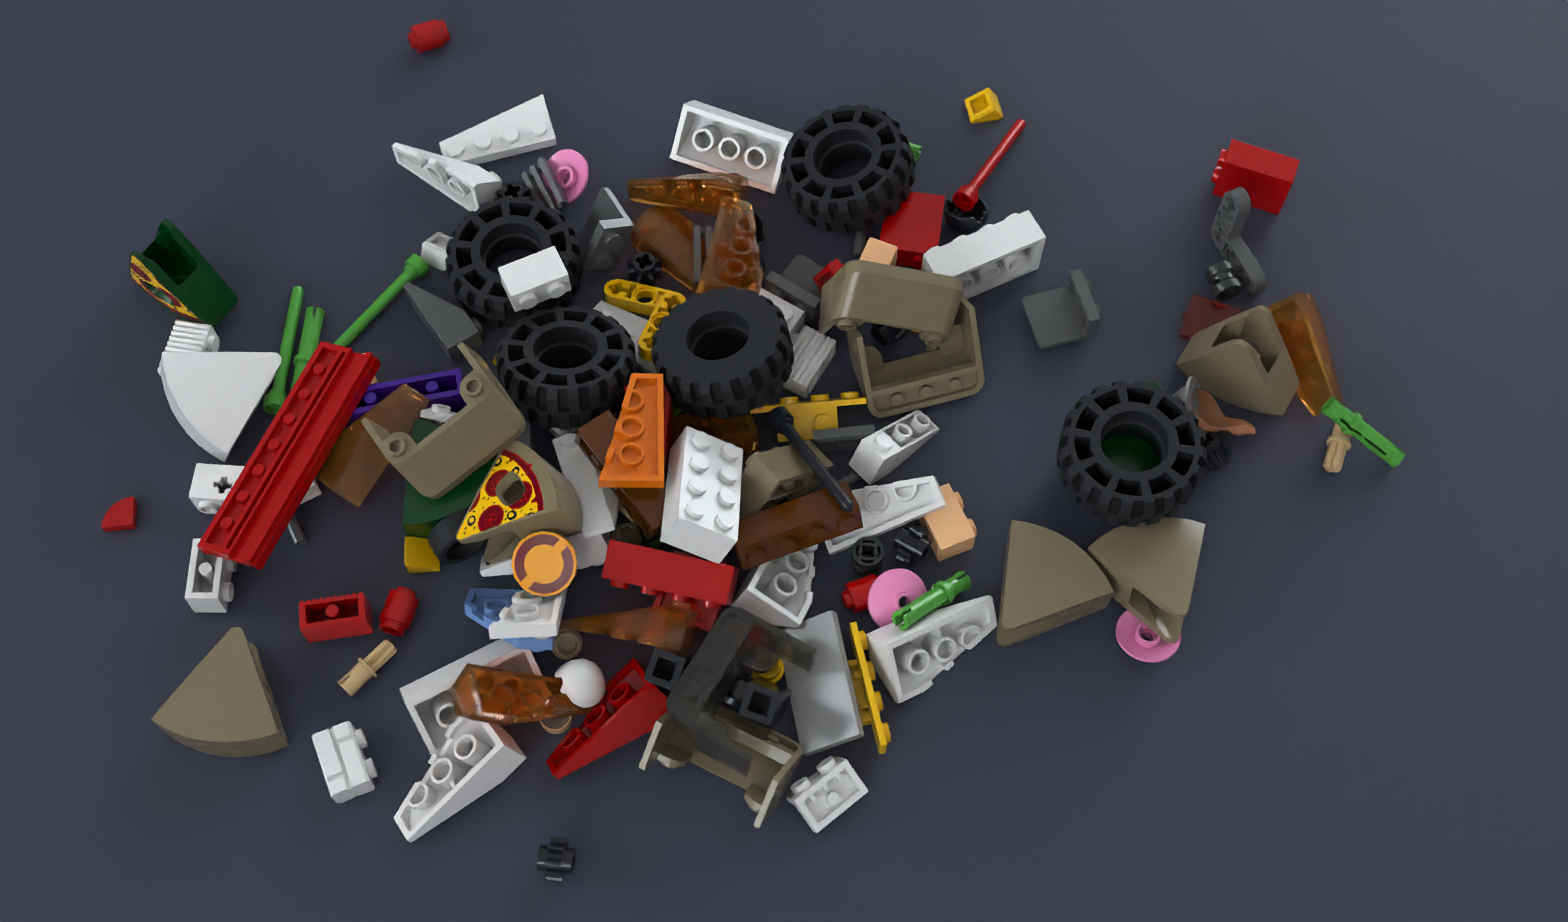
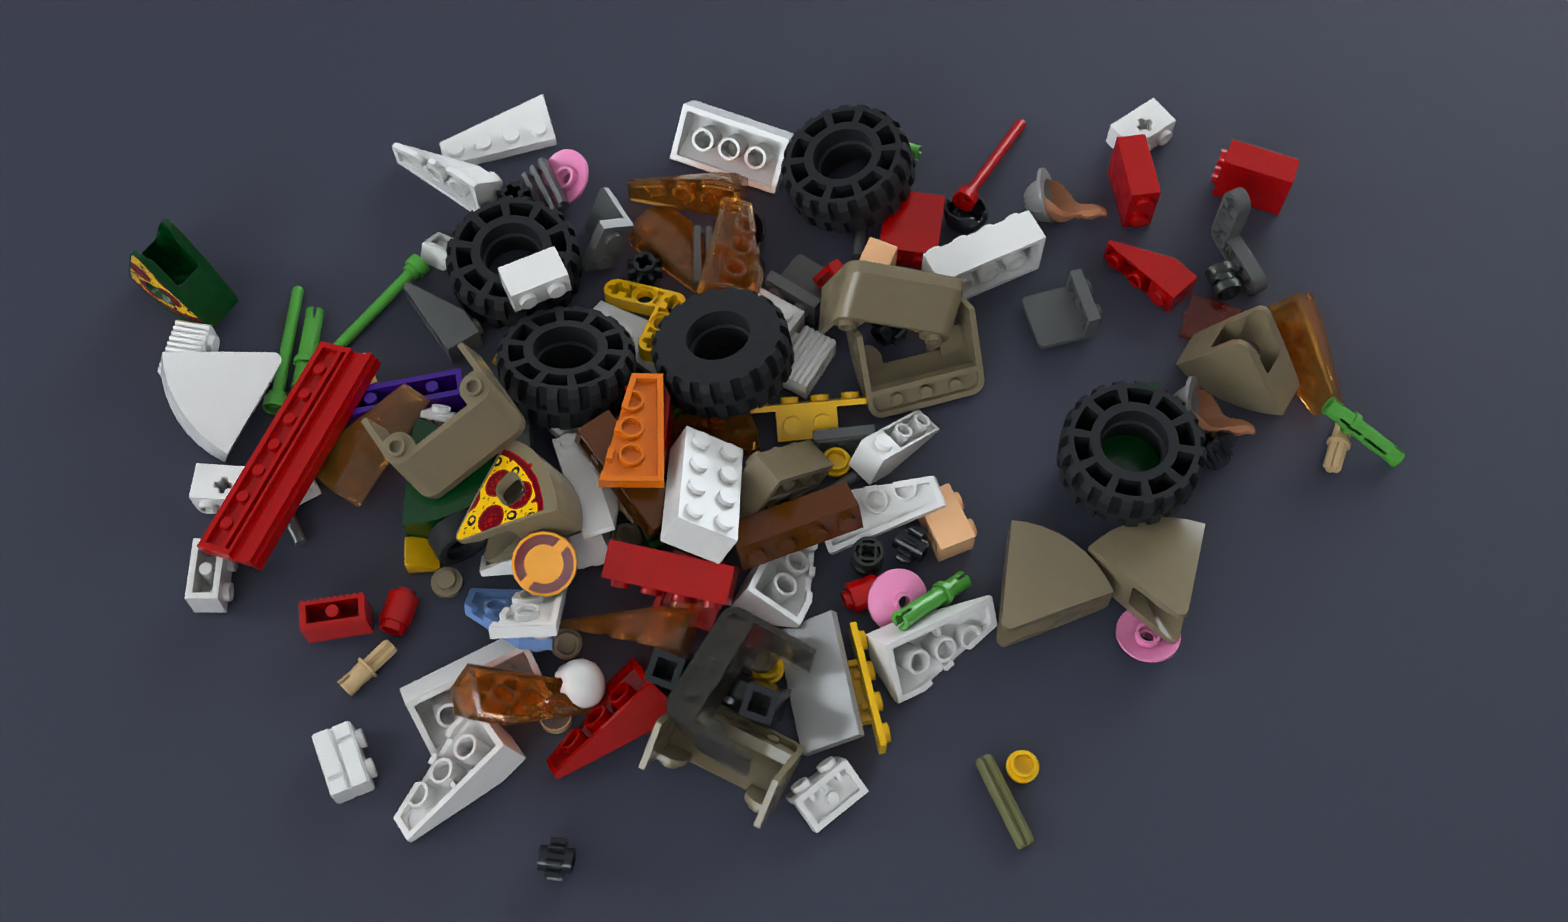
red tile [101,496,137,532] -> none
dark tan piece [151,627,289,757] -> none
red brick [407,19,450,54] -> none
black piece [766,406,854,512] -> none
yellow slope [964,87,1003,124] -> none
none -> dark tan plate [431,567,463,598]
none -> yellow plate [823,447,851,477]
none -> olive axle [976,754,1034,849]
none -> yellow plate [1006,750,1039,784]
none -> piece [1024,168,1107,224]
none -> red slope [1103,240,1198,313]
none -> white brick [1106,98,1176,151]
none -> red brick [1107,134,1161,228]

